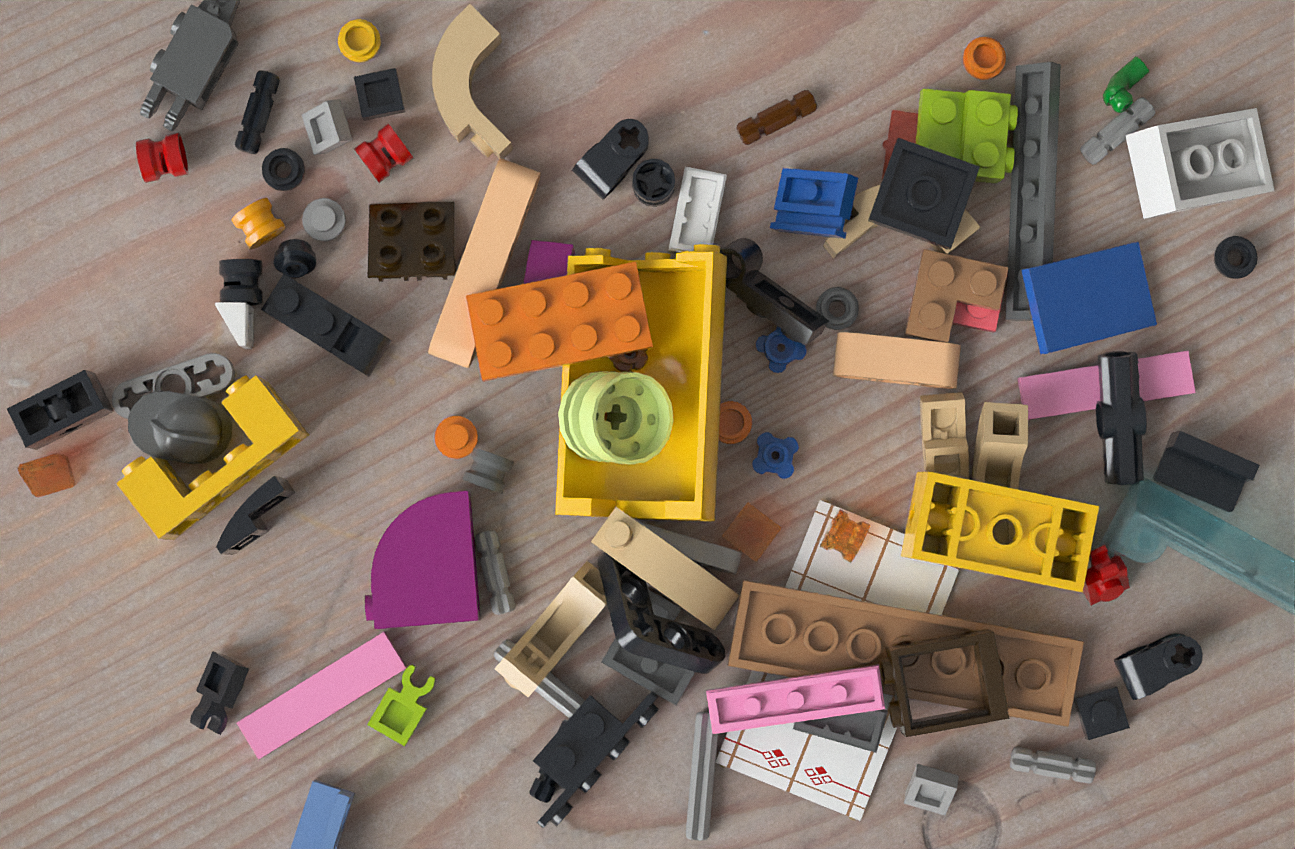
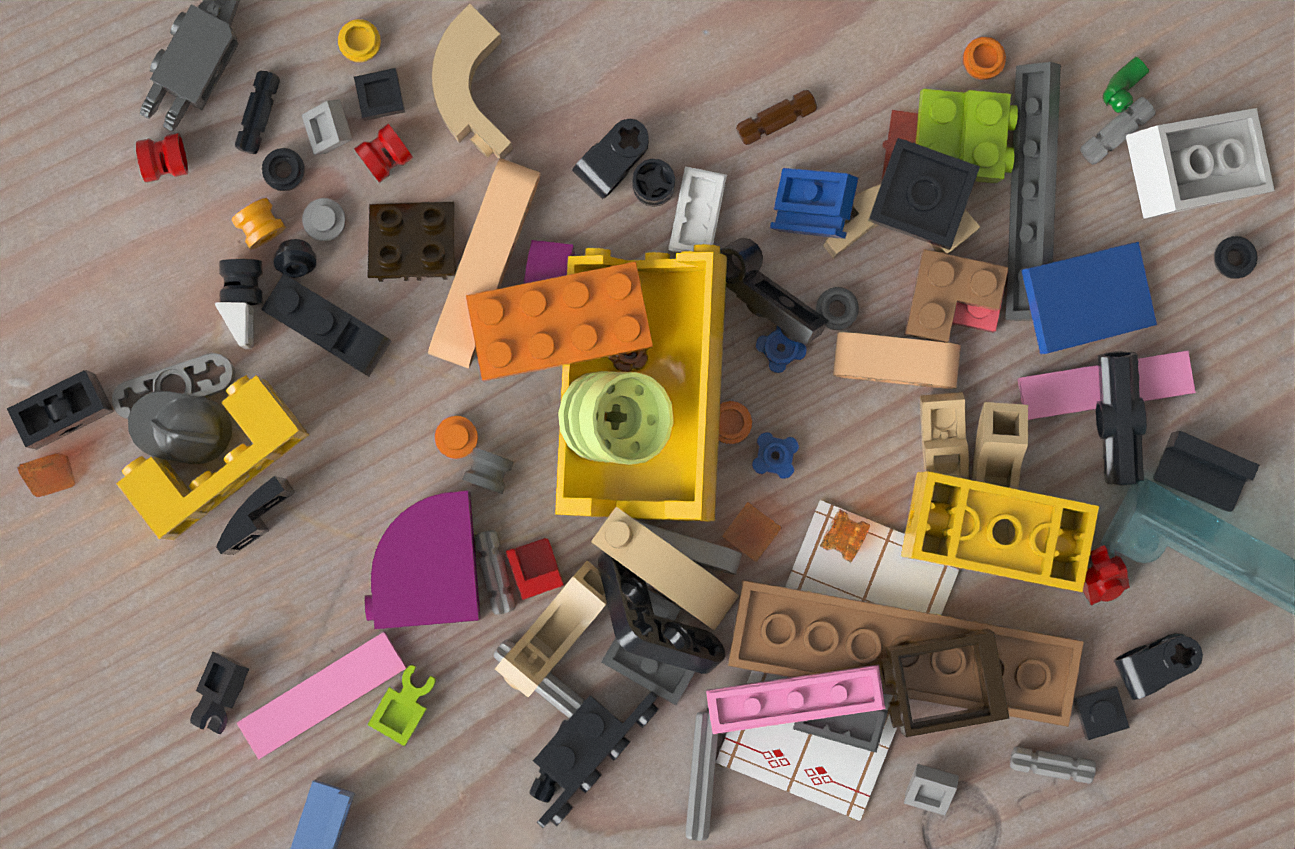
none -> red panel [506,538,565,600]

